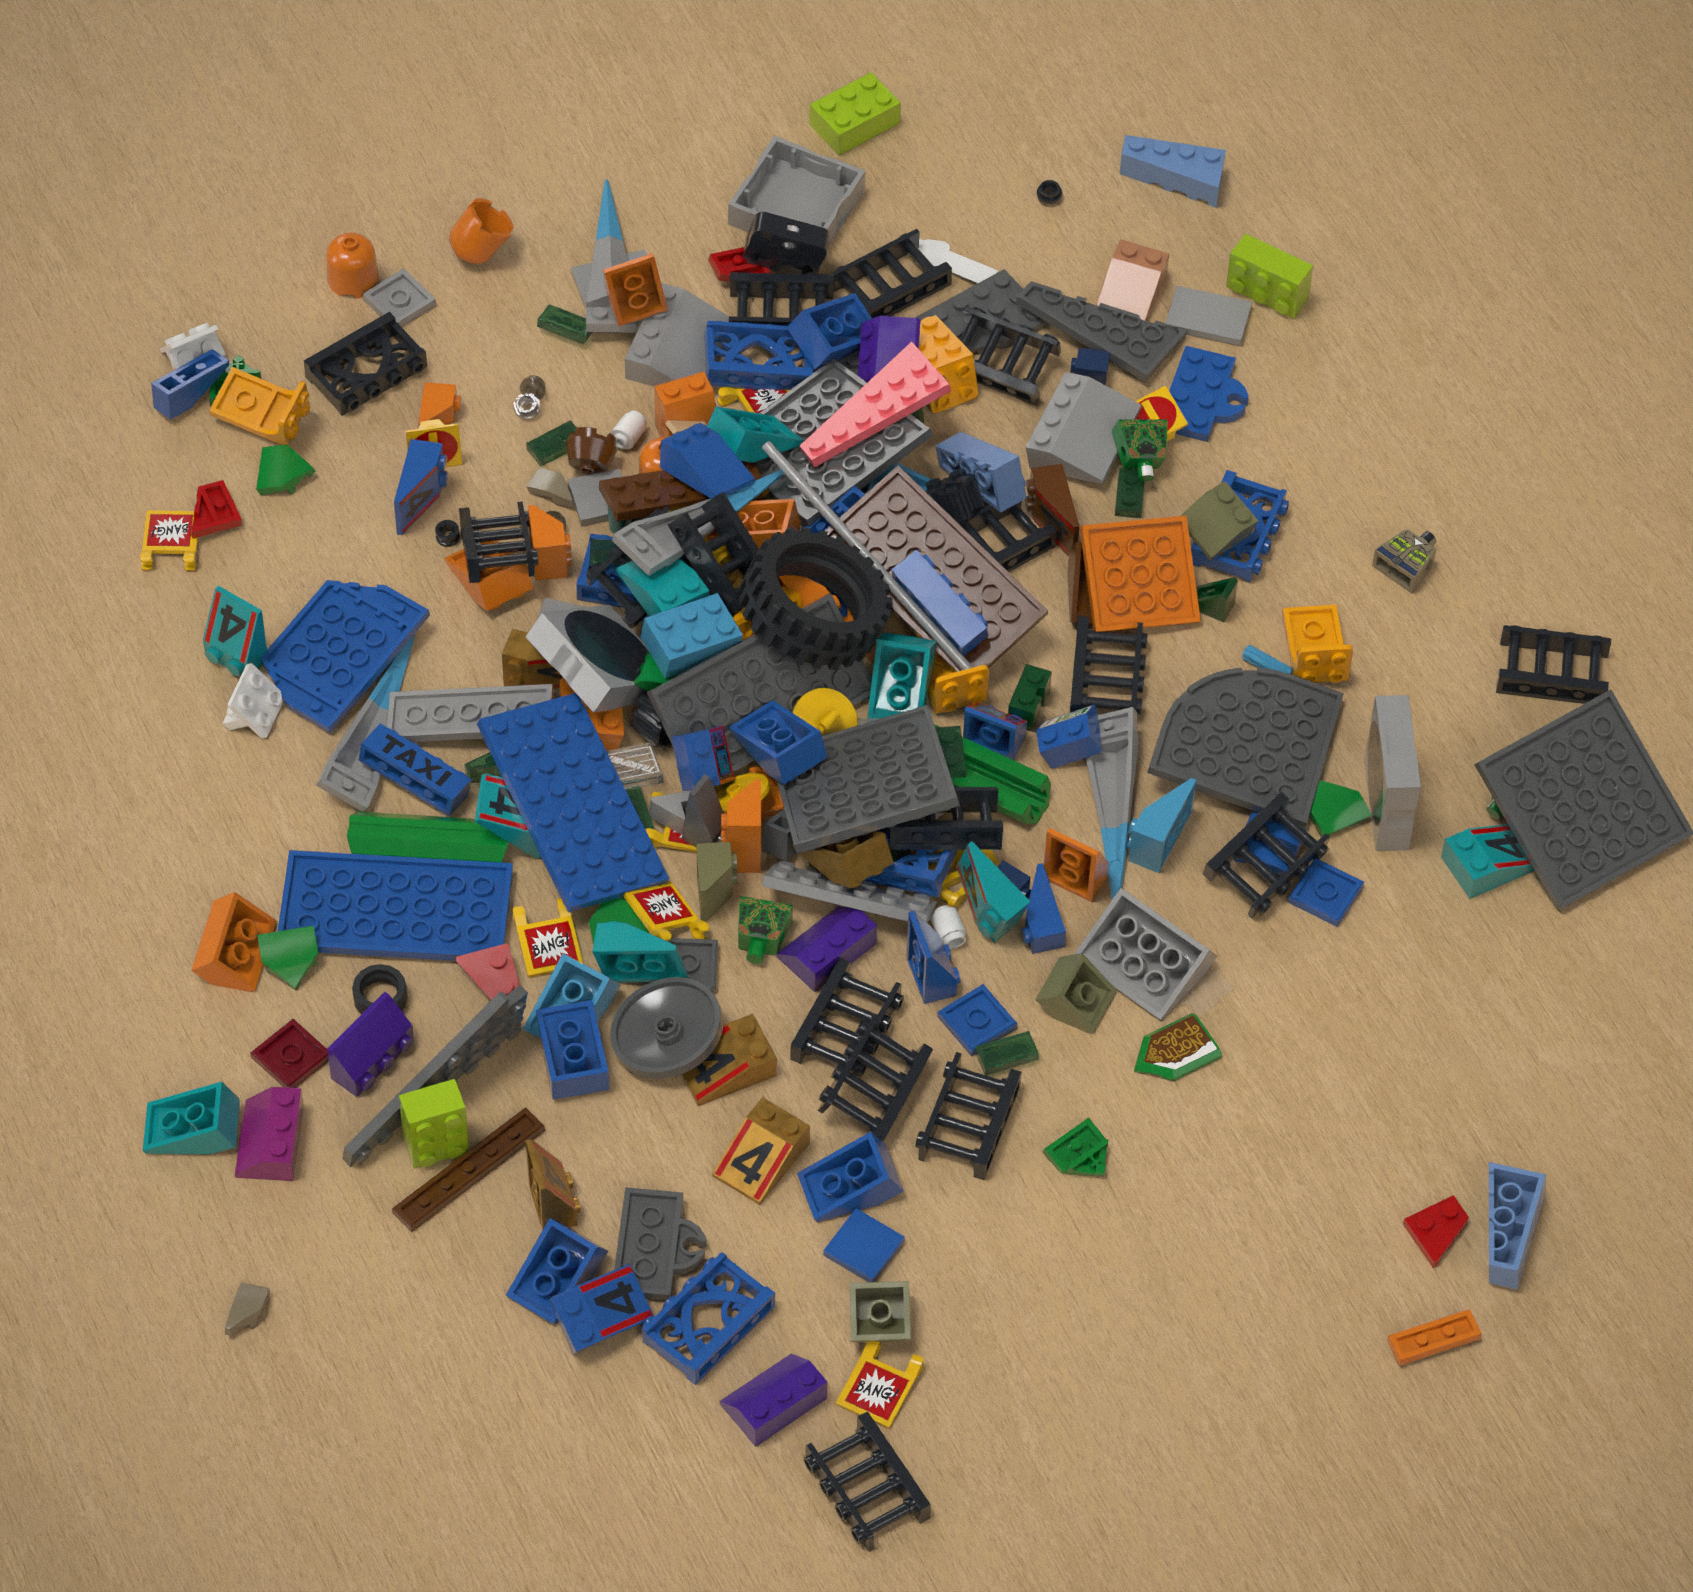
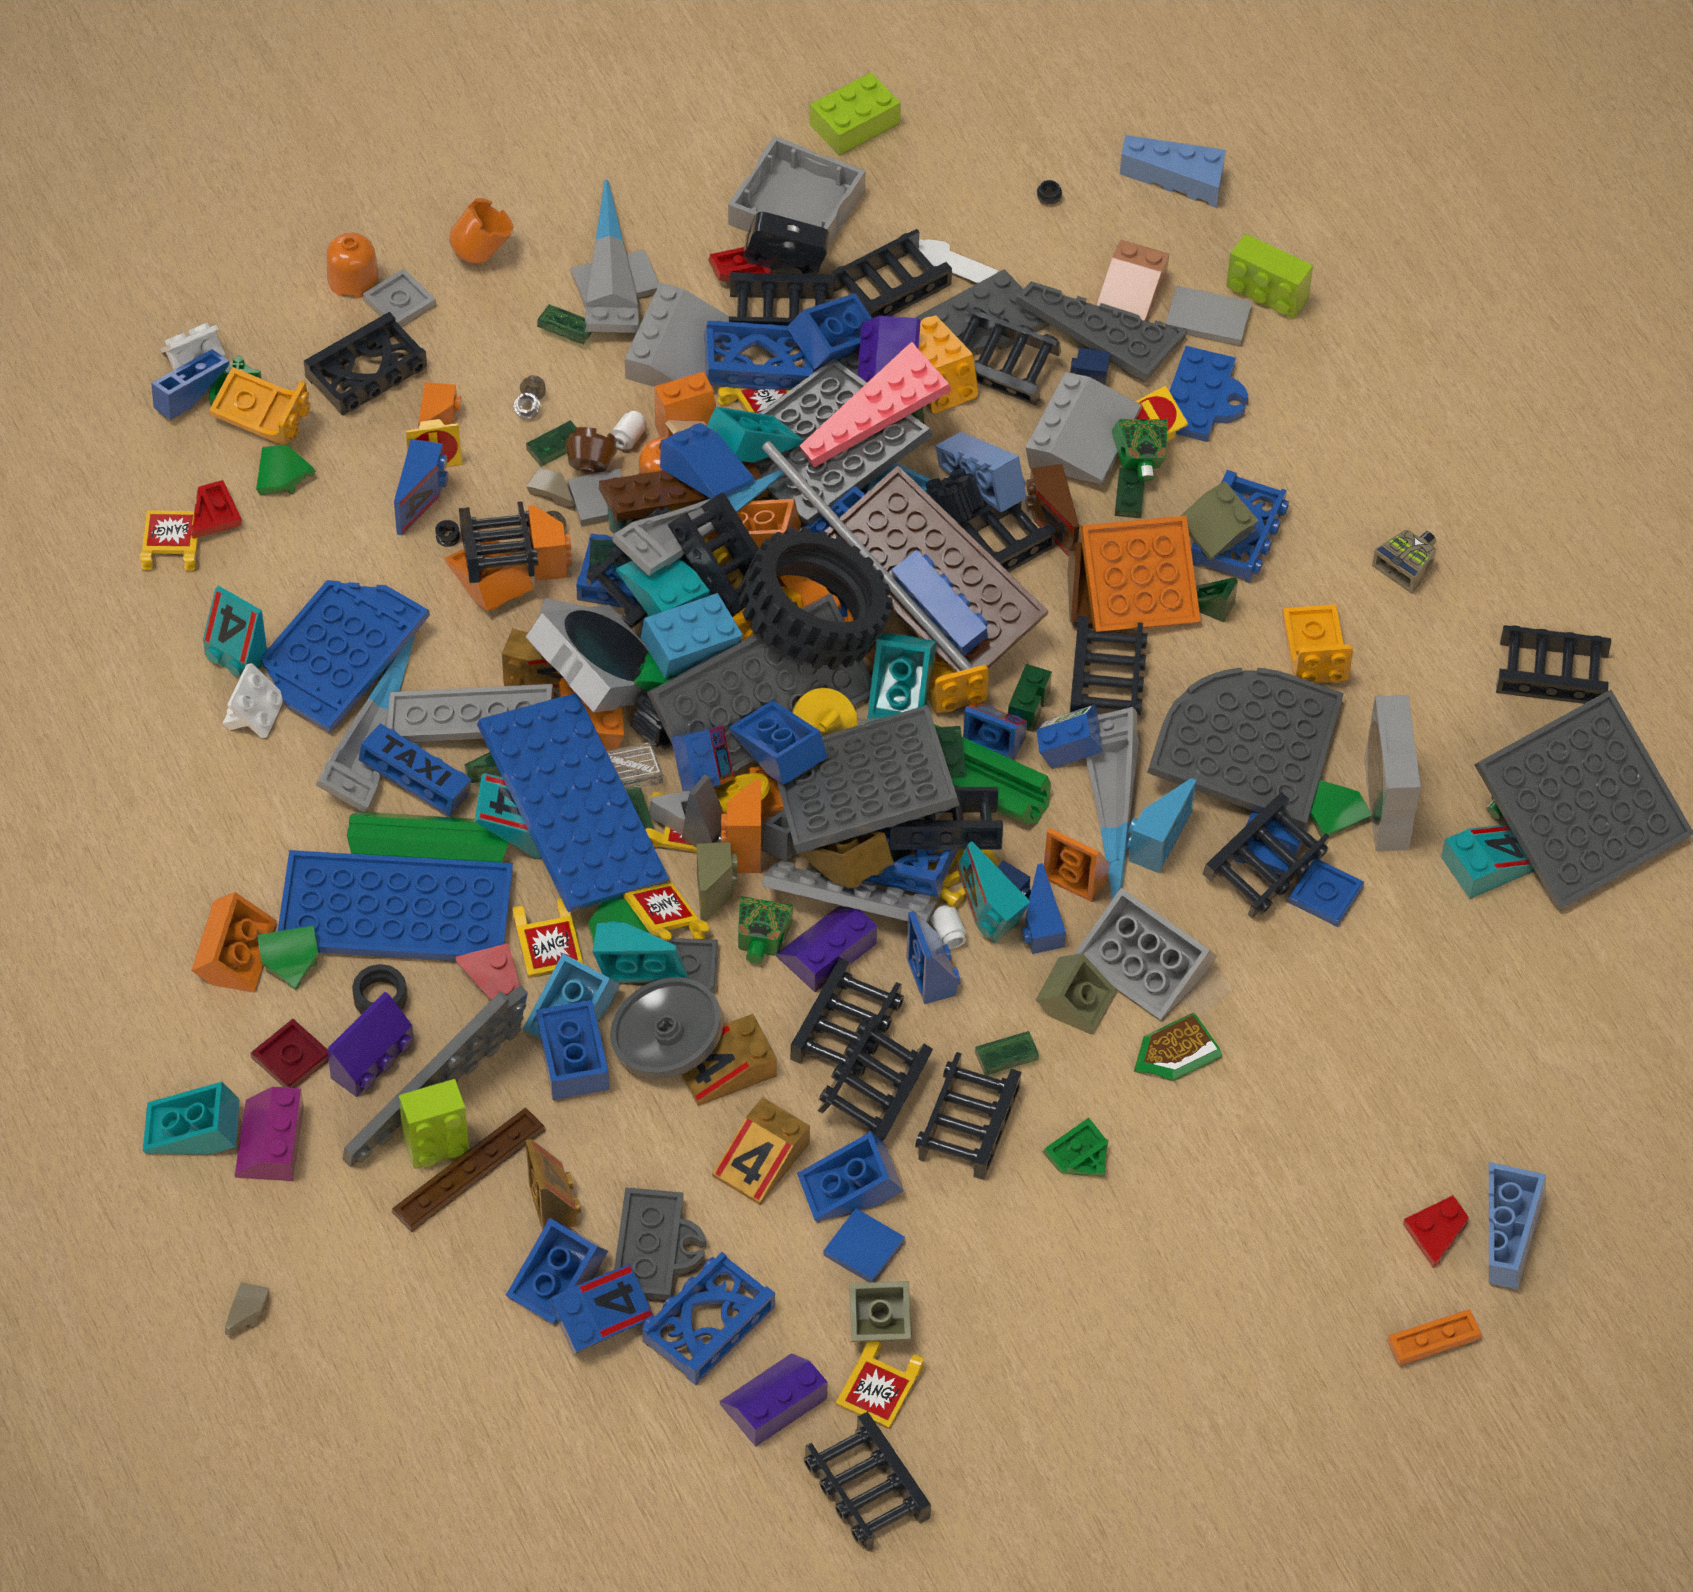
orange slope [603,253,668,327] -> none
blue tile [937,984,1017,1056] -> none
dark azure axle [1242,645,1293,675] -> none

